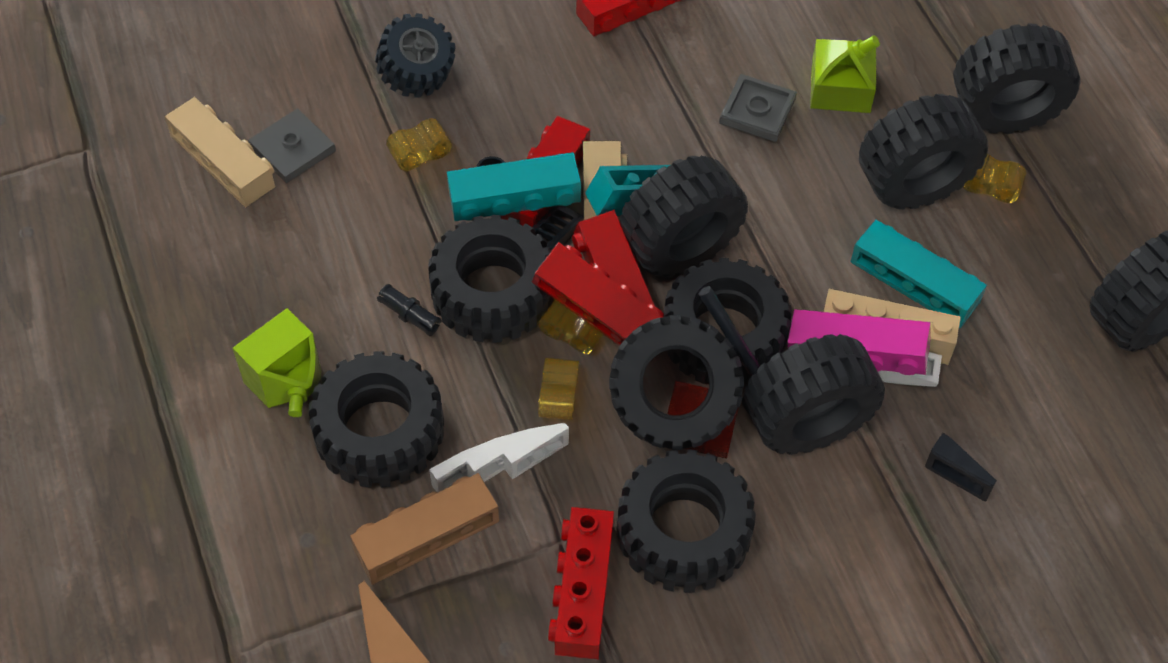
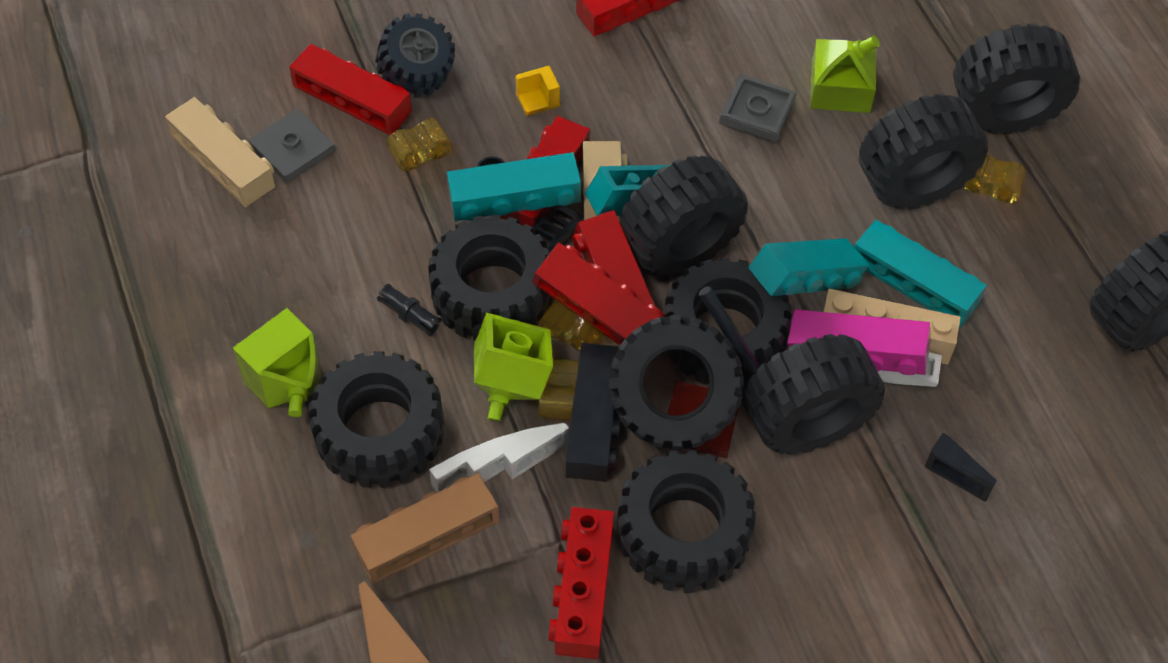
none -> red brick [289,44,412,136]
none -> lime piece [474,312,553,422]
none -> yellow panel [515,65,560,116]
none -> black brick [566,343,620,482]
none -> teal brick [748,238,870,296]

